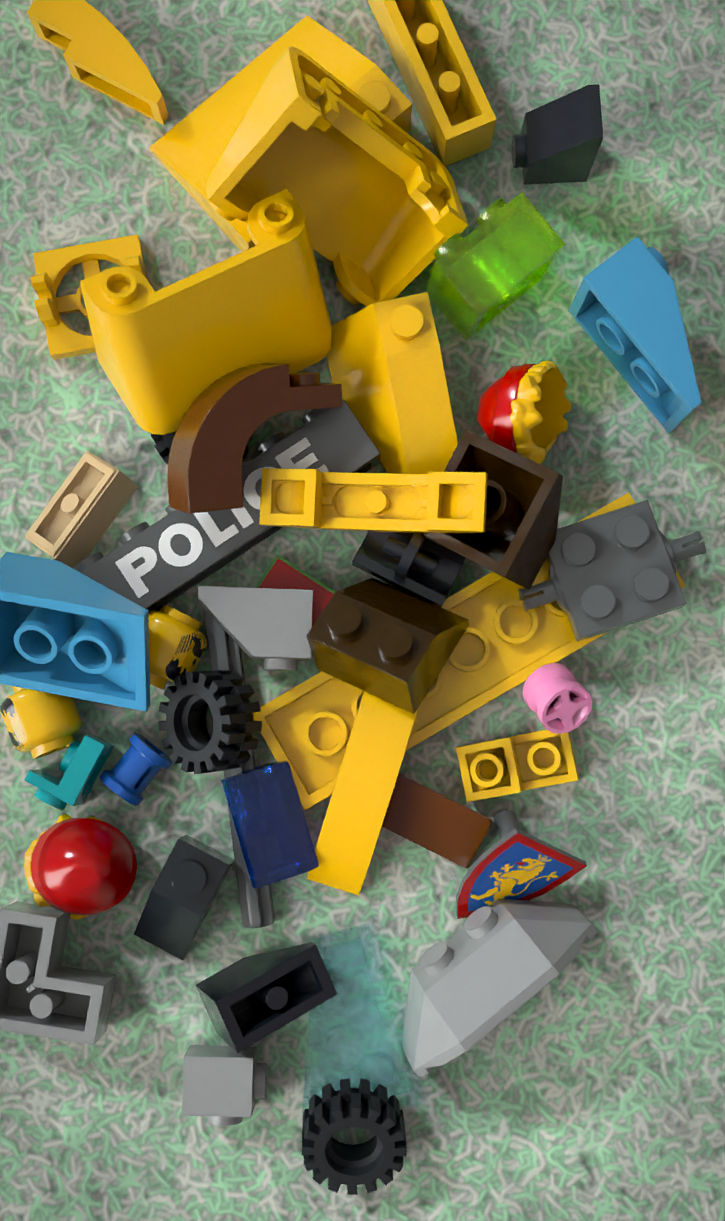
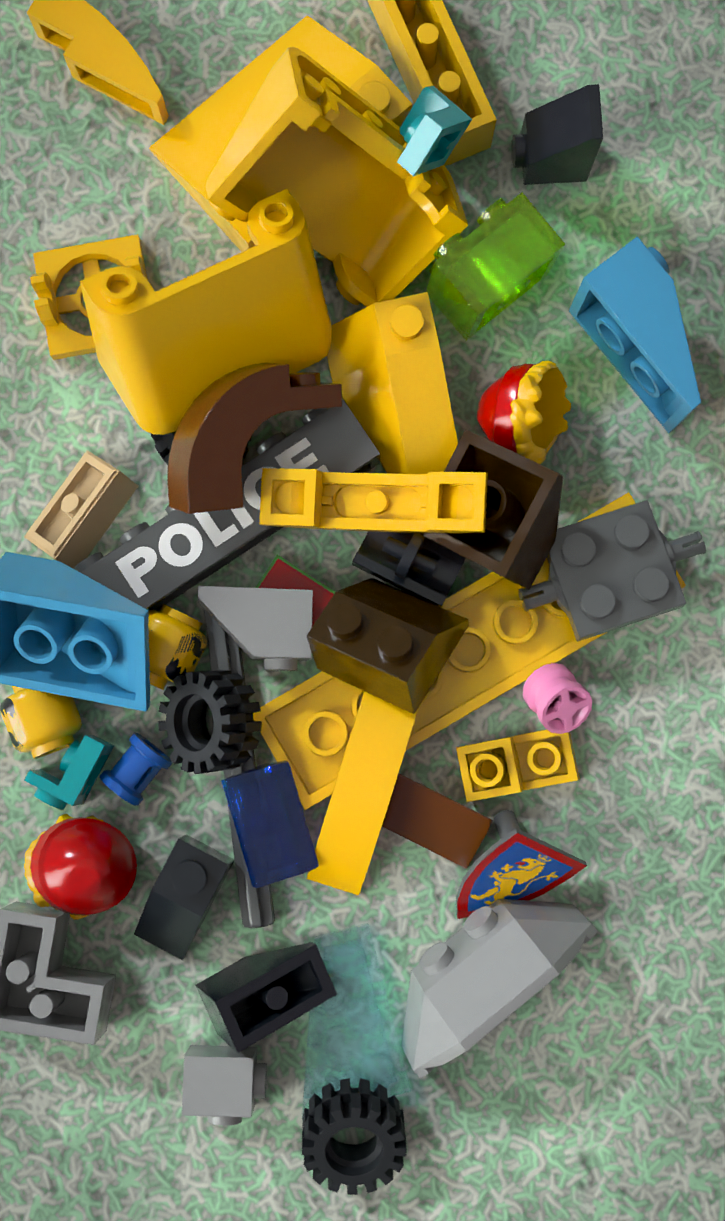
none -> teal bracket [397,86,472,176]

